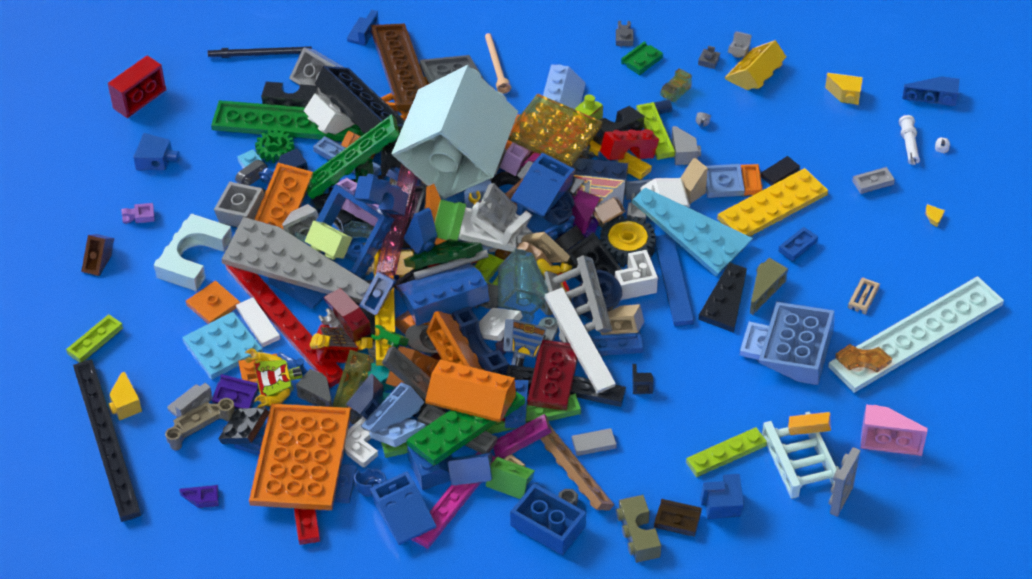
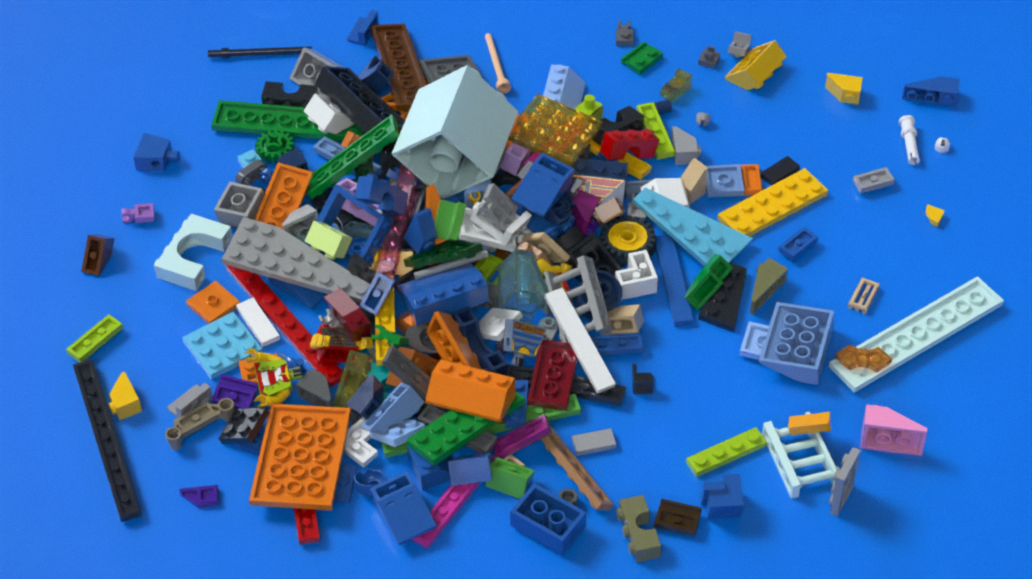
red brick [108,55,166,118] -> none
none -> clear smoke plate [346,254,377,284]
none -> dark blue arch [358,56,394,92]
none -> green slope [684,254,733,311]

